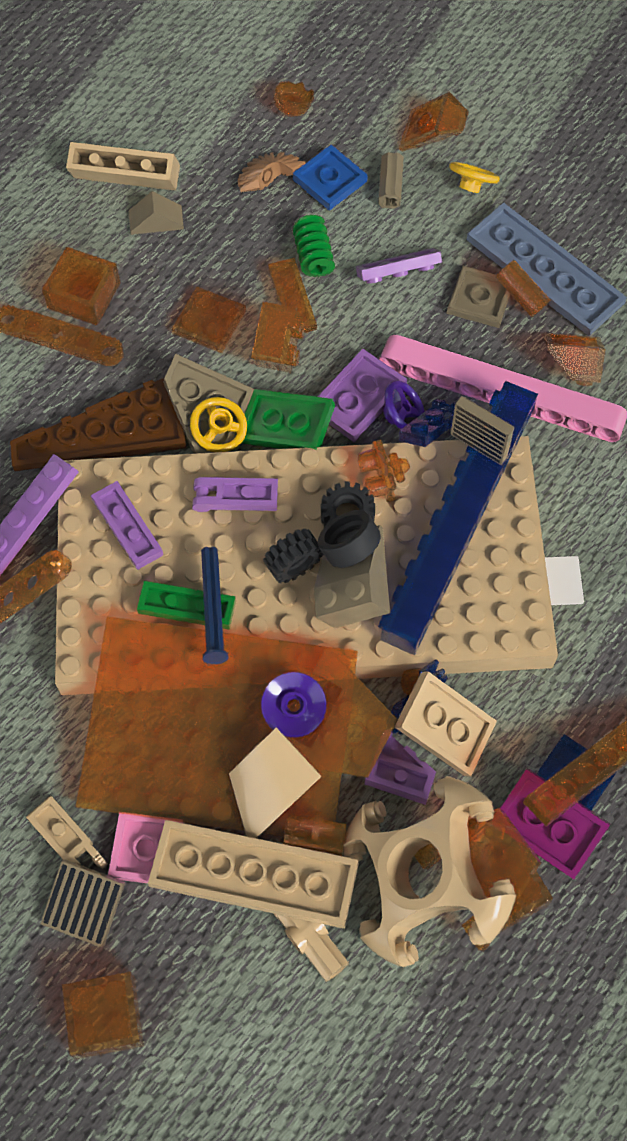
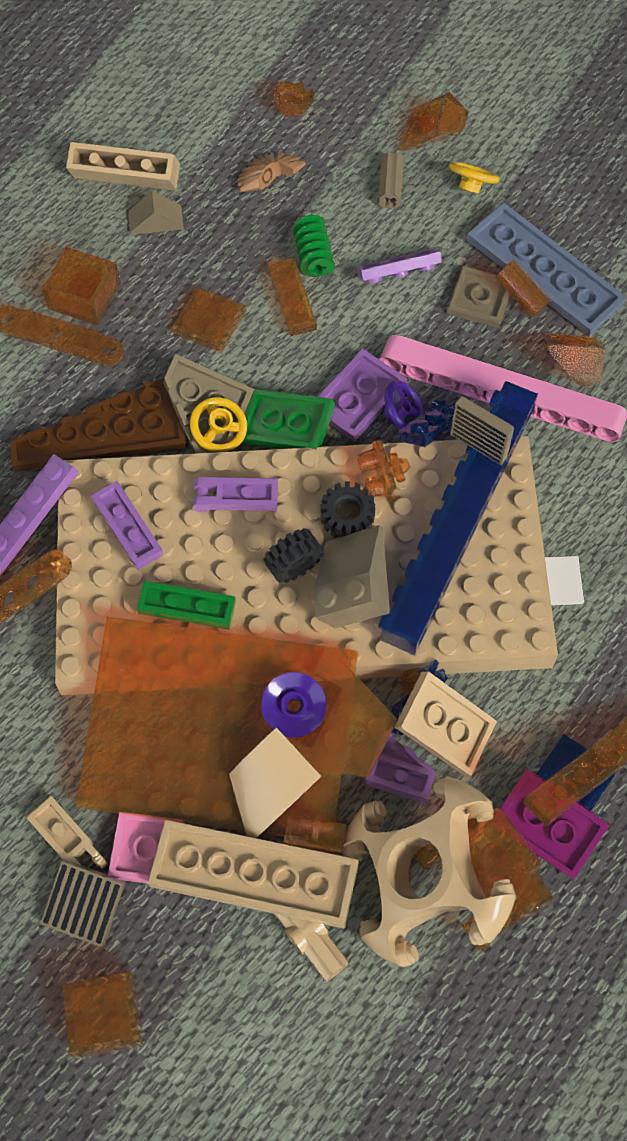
dark blue axle [201,546,229,664] -> none
clear orange piece [251,301,305,373] -> none
blue plate [293,145,368,211] -> none
black tyre [318,510,381,568] -> none

